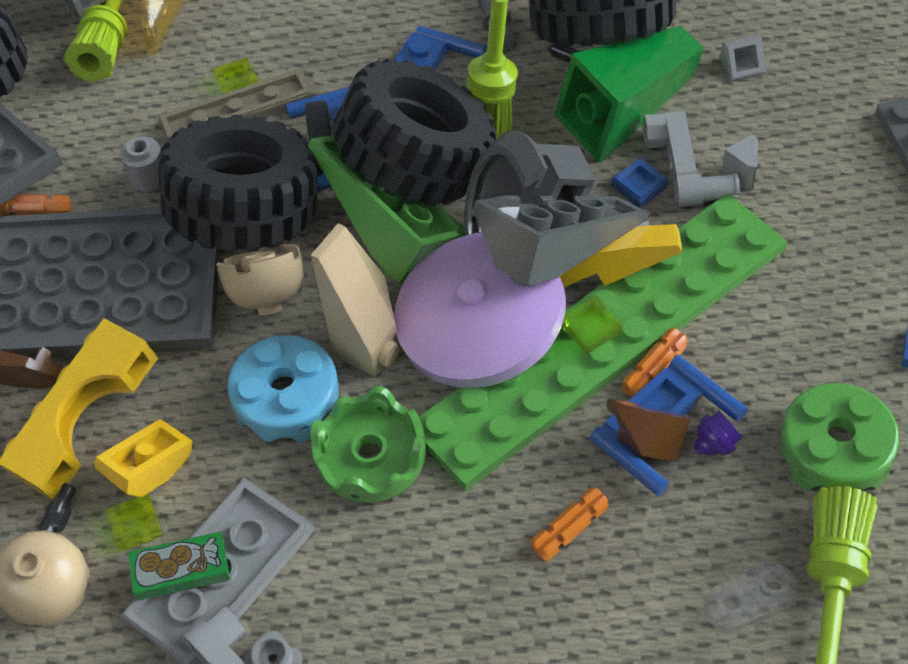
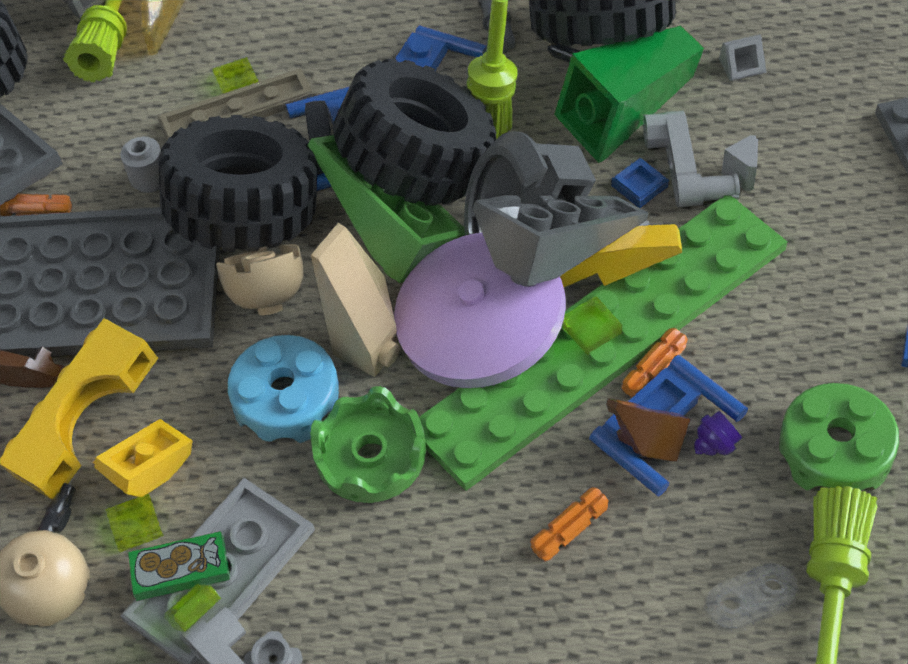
none -> clear neon green tile [164,584,221,632]

